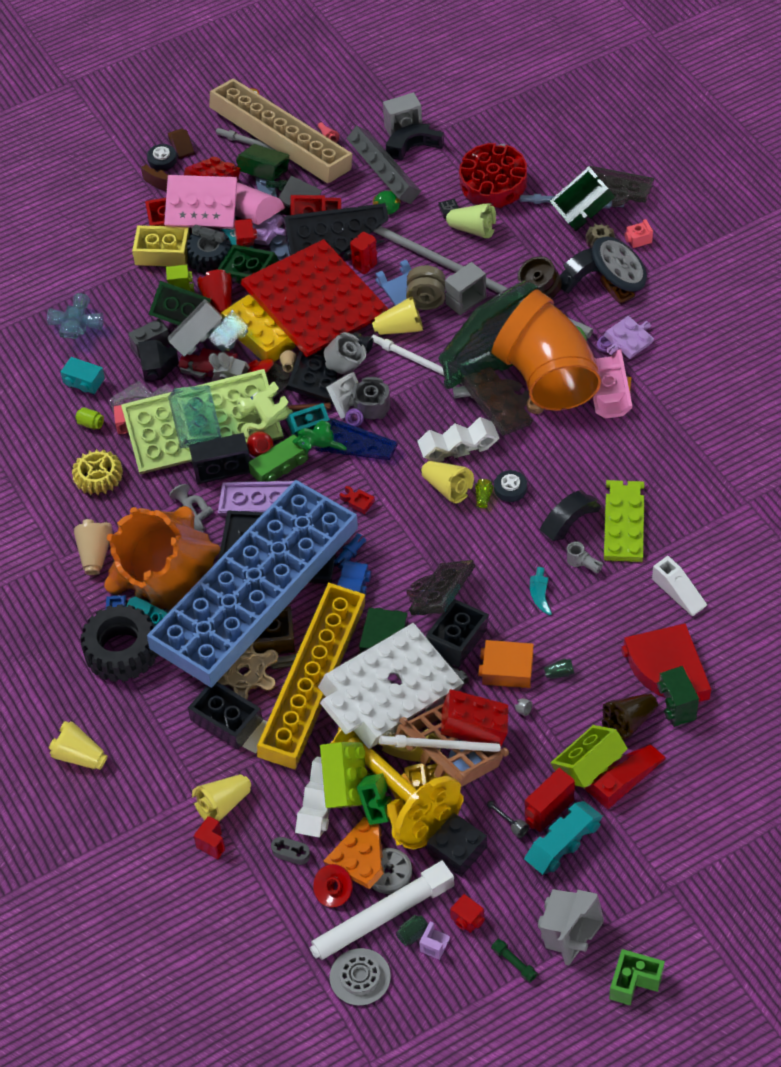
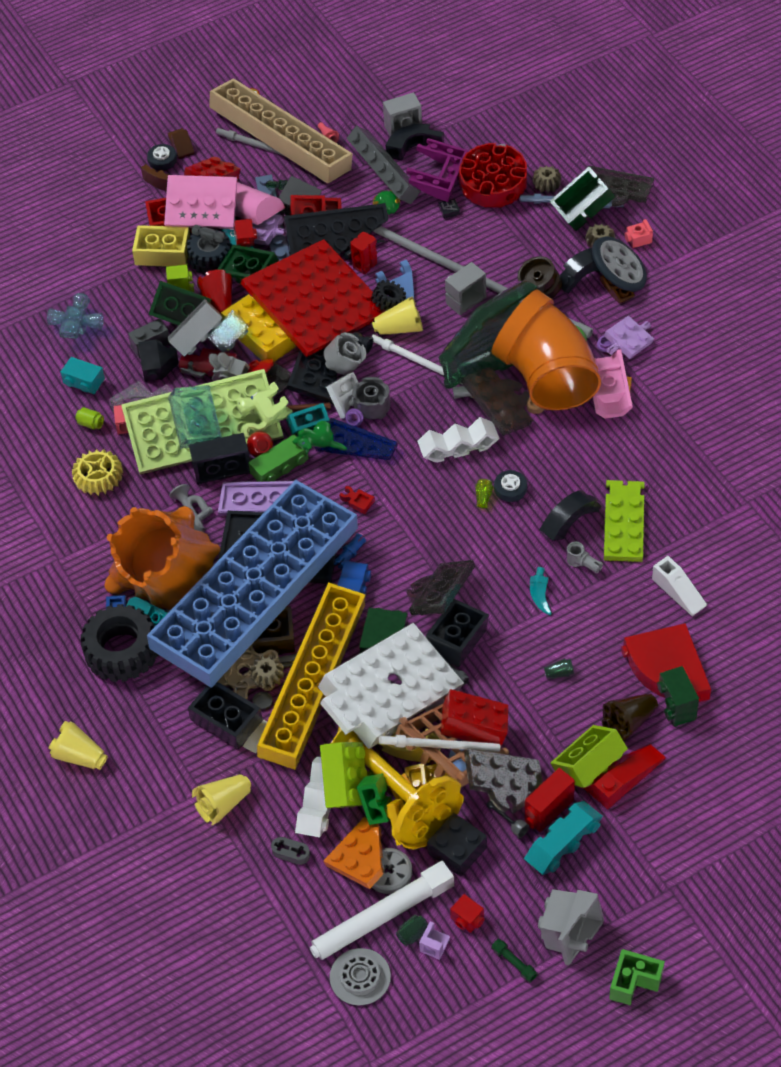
tan cone [74,519,112,575] -> none
red piece [194,816,225,859] -> none
dark green brick [236,144,290,182] -> none
tan cone [280,350,297,373] -> none
red dish [313,864,353,907] -> none
dark tan wheel [406,265,445,310] -> none
light yellow cone [421,461,474,503] -> none
yellowish green cone [446,203,496,238] -> none
orange brick [478,640,534,688] -> none
light grey hinge [515,698,532,716] -> none
none -> dark tan gear [250,655,284,690]
none -> dark grey piece [253,692,273,711]
none -> black tyre [372,280,406,311]
none -> magenta wedge [406,138,468,202]
none -> clear smoke plate [464,749,543,814]
none -> dark tan gear [532,165,562,193]

